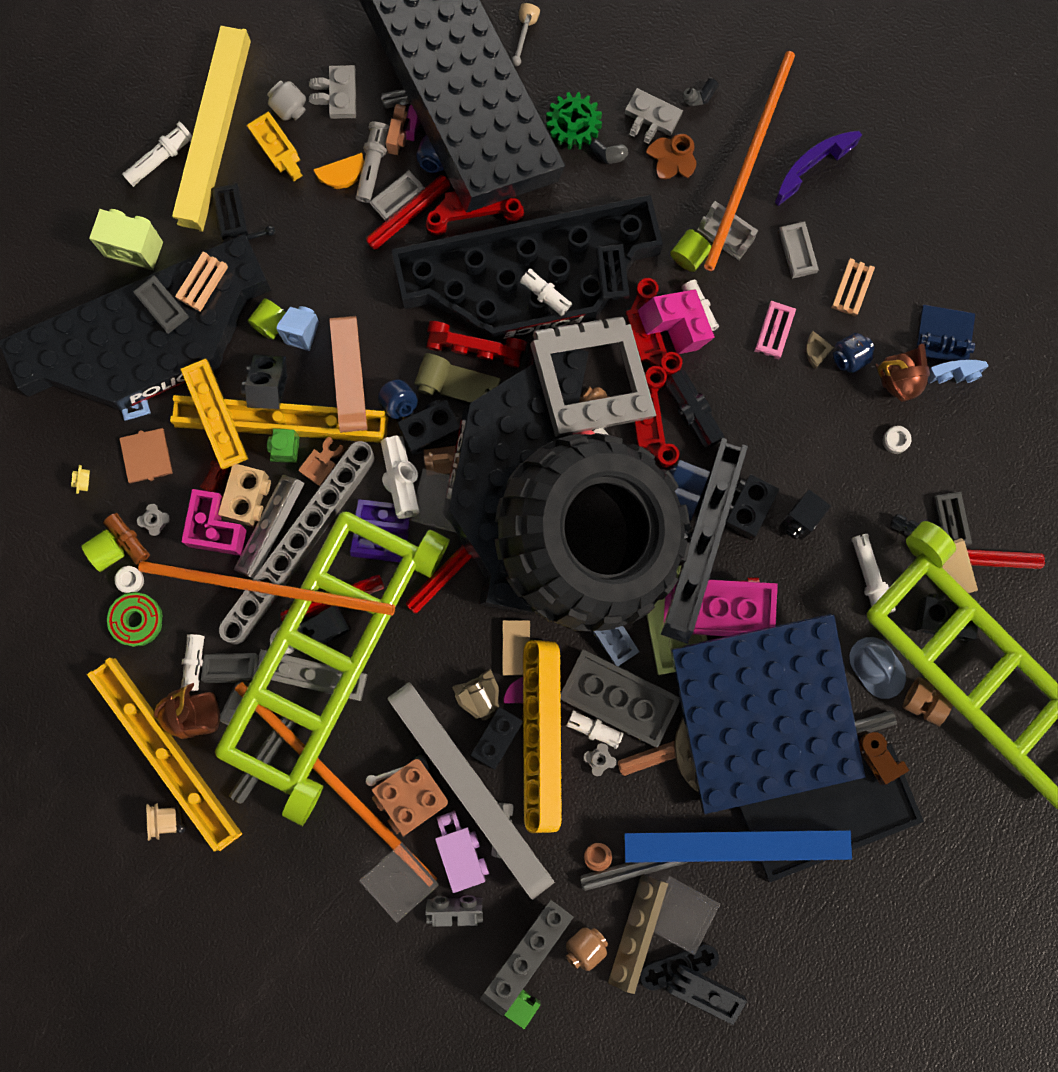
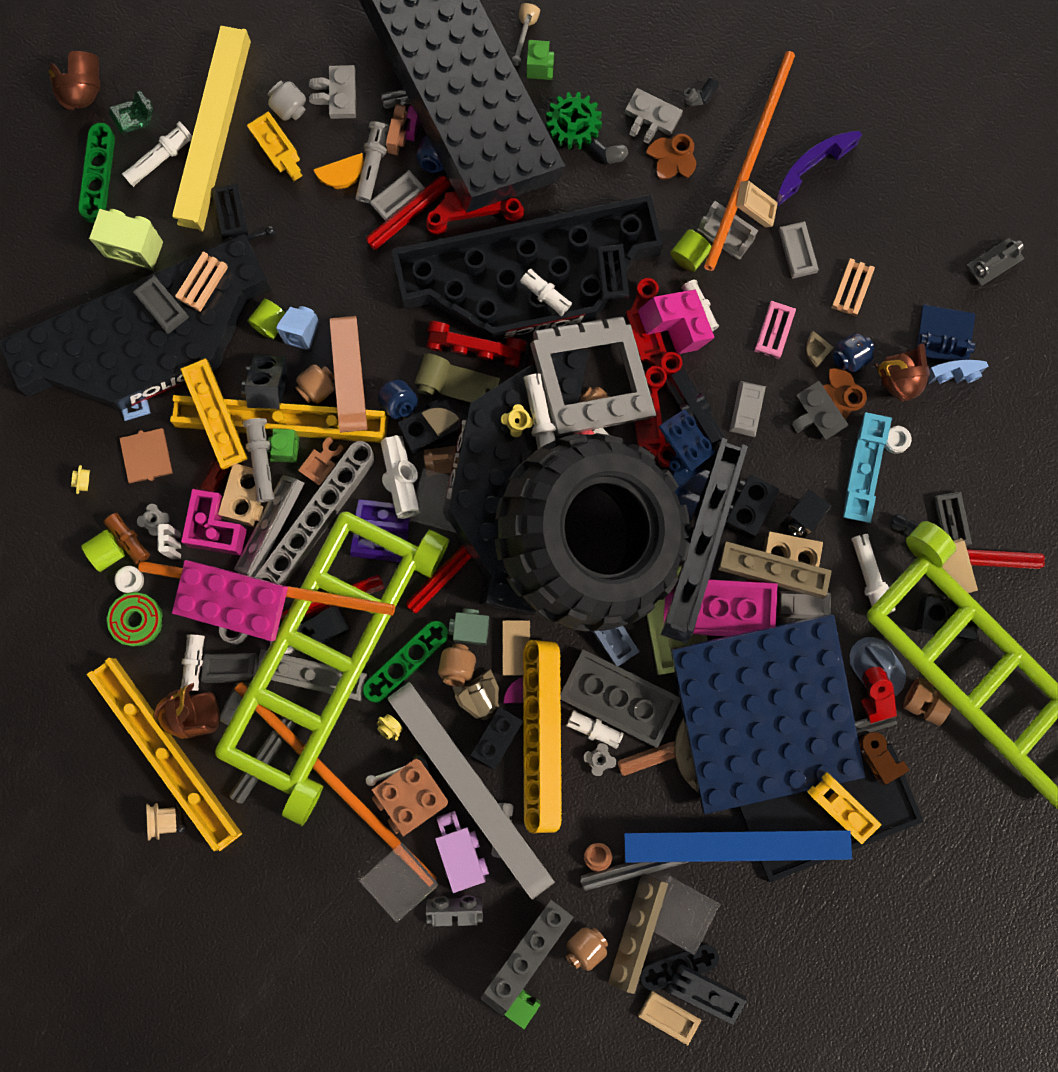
none -> copper helmet [48,51,100,110]
none -> green beam [79,123,115,223]
none -> clear green bracket [109,90,153,134]
none -> white tile [157,524,181,560]
none -> dark pink plate [172,560,288,641]
none -> light grey pin [242,418,275,502]
none -> medium nougat head [295,364,335,404]
none -> green beam [363,621,449,703]
none -> light yellow plate [377,714,403,741]
none -> dark tan tile [422,408,460,436]
none -> medium nougat head [438,644,476,687]
none -> sand green brick [449,609,489,645]
none -> light yellow plate [501,404,533,437]
none -> white pin [523,374,556,449]
none -> bright green brick [527,40,554,80]
none -> tan tile [638,990,701,1045]
none -> dark blue hinge [659,409,715,472]
none -> dark tan plate [718,541,831,599]
none -> light grey tile [729,381,766,437]
none -> tan tile [736,181,777,227]
none -> tan brick [763,532,823,567]
none -> light grey tile [776,591,831,619]
none -> dark grey plate [792,381,848,440]
none -> yellow plate [807,772,881,844]
none -> dark orange plate [823,368,867,419]
none -> medium azure slope [843,412,892,523]
none -> red leg [861,667,897,724]
none -> dark grey hinge [966,238,1025,286]

